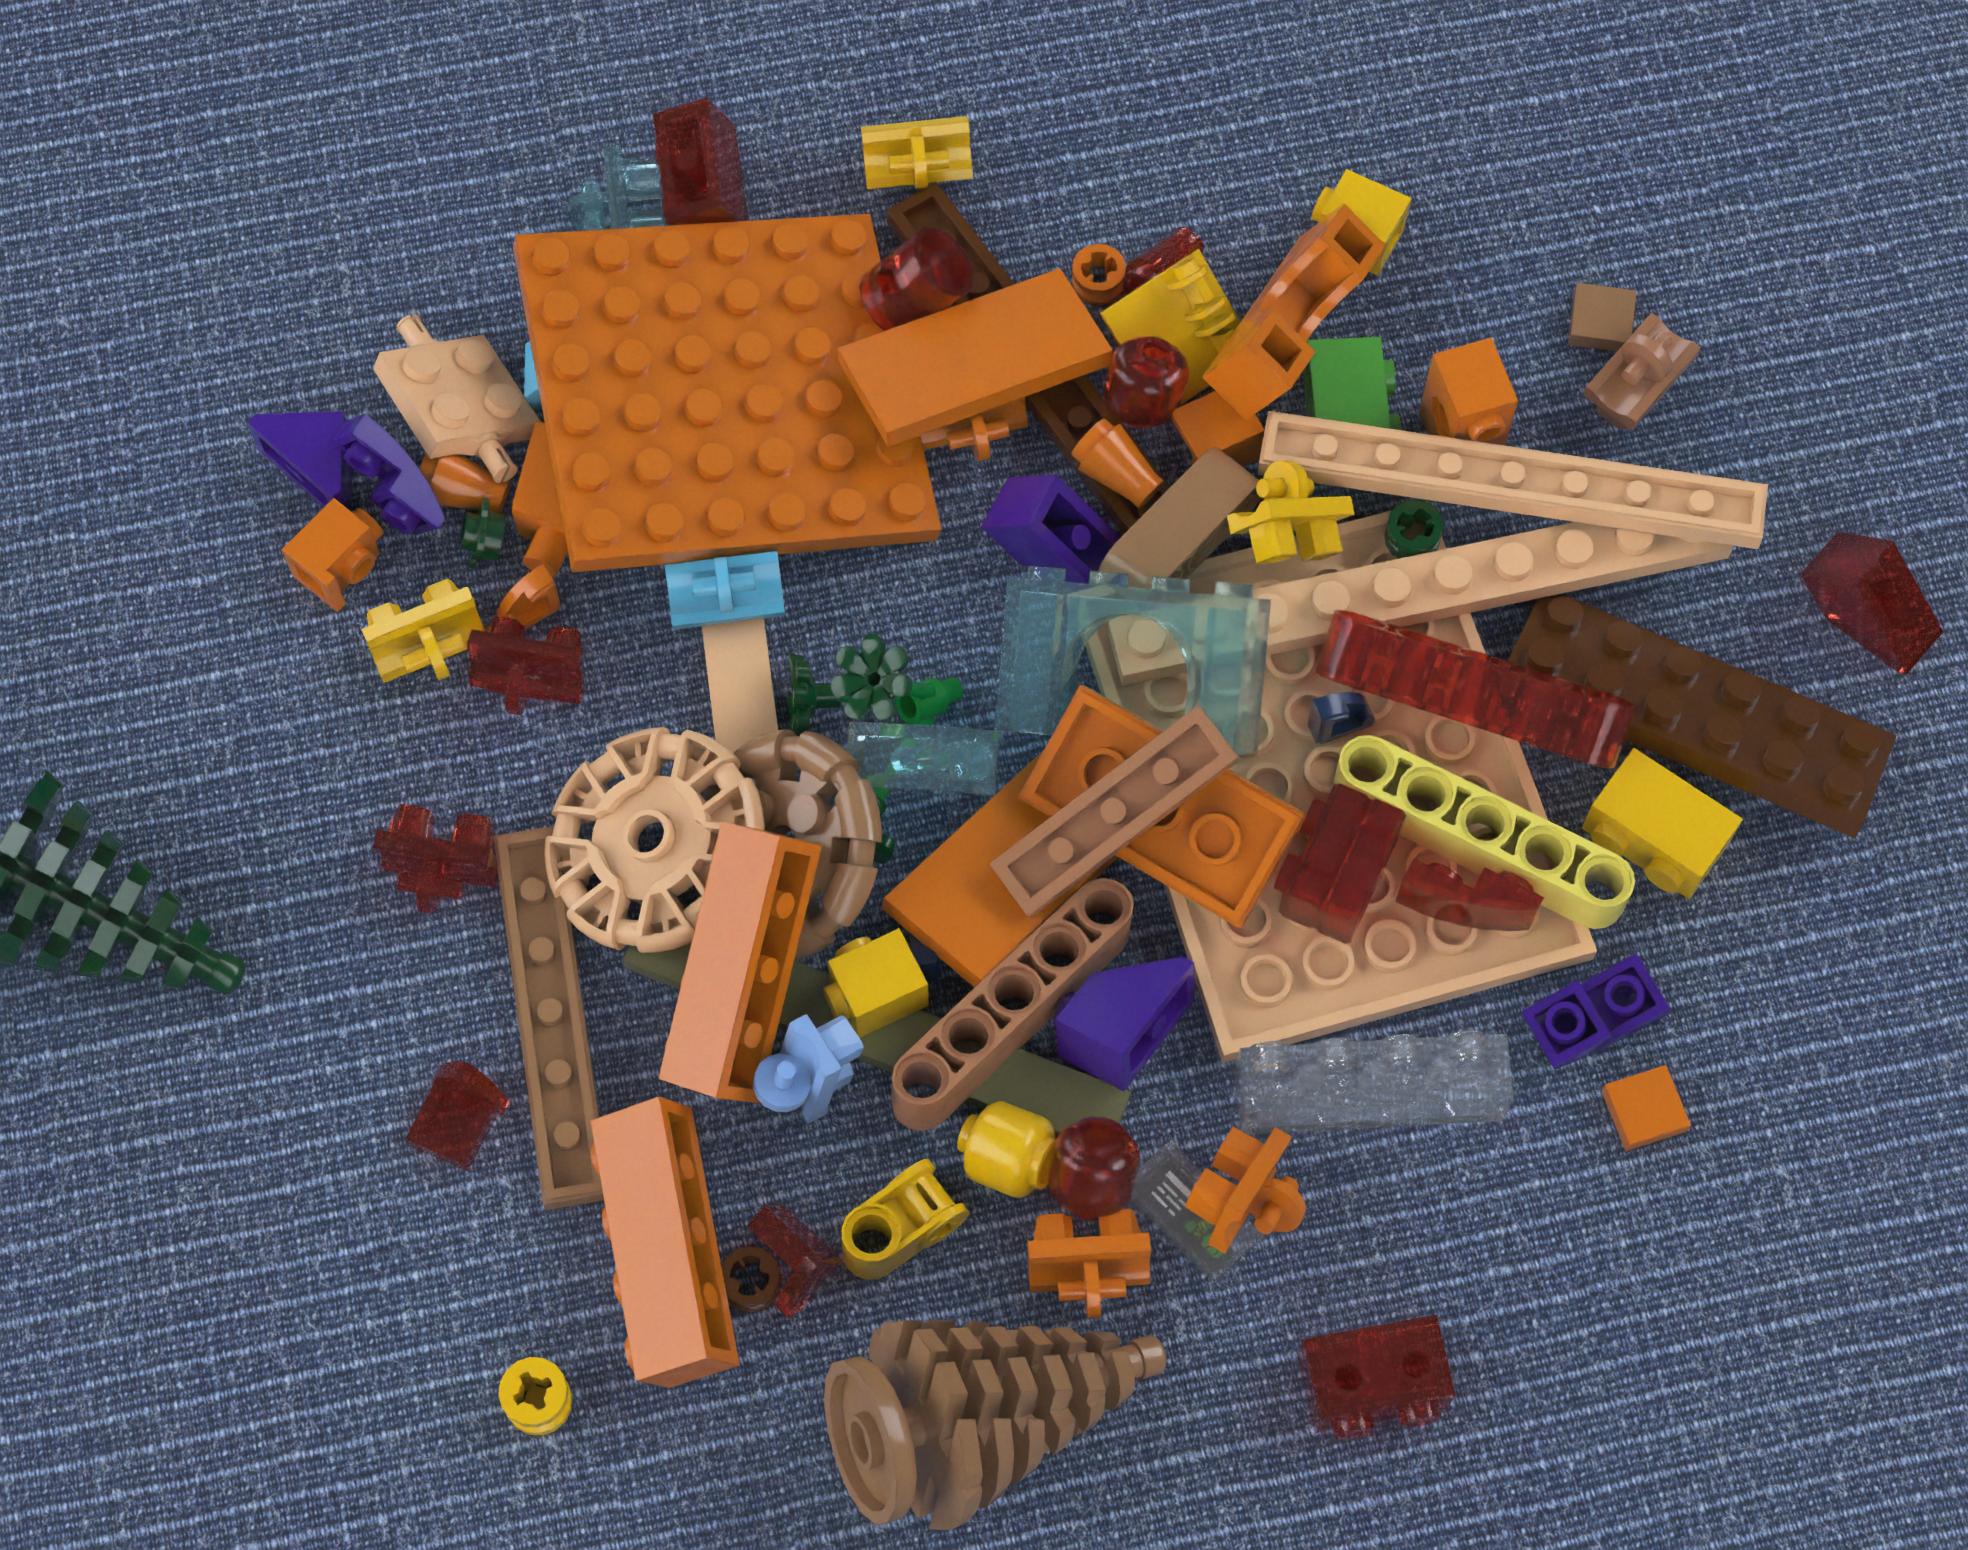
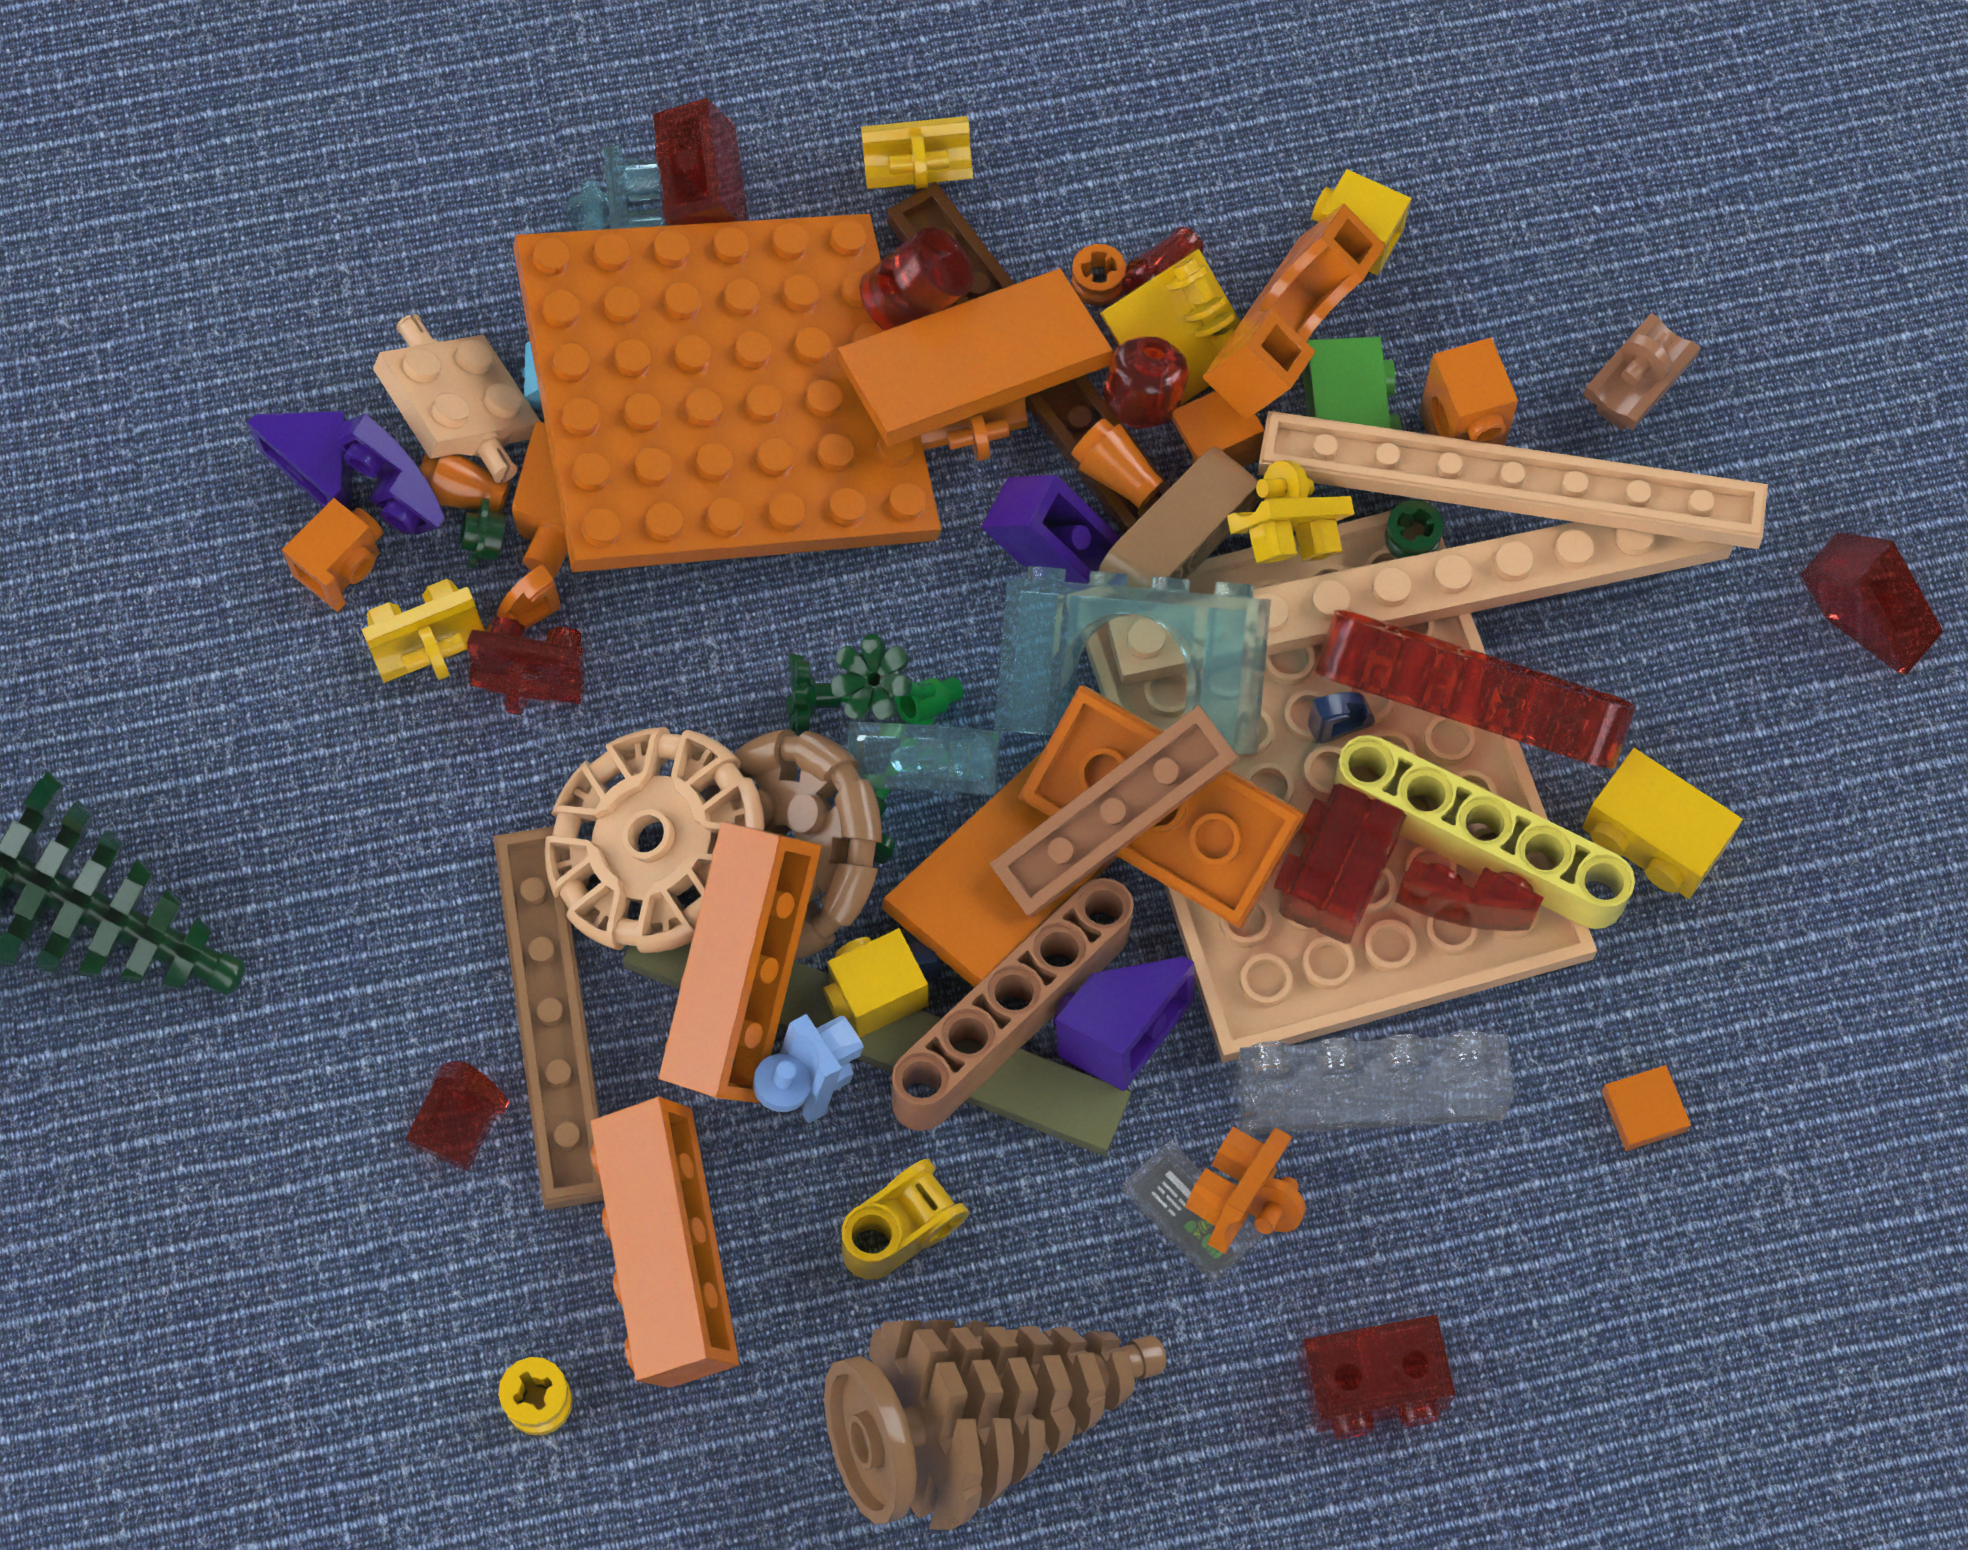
clear red hips [373,804,498,914] -> none
medium azure hips [665,551,785,630] -> none
light nougat tile [702,619,778,790] -> none
reddish brown bush [721,1246,781,1313] -> none
clear red tile [747,1205,843,1319] -> none
yellow head [957,1101,1061,1198] -> none
orange hips [1028,1209,1151,1319] -> none
clear red head [1048,1116,1140,1219] -> none
reddish brown plate [1498,594,1897,838] -> none
dark purple slope [1521,953,1671,1070] -> none
medium nougat tile [1568,282,1637,352] -> none

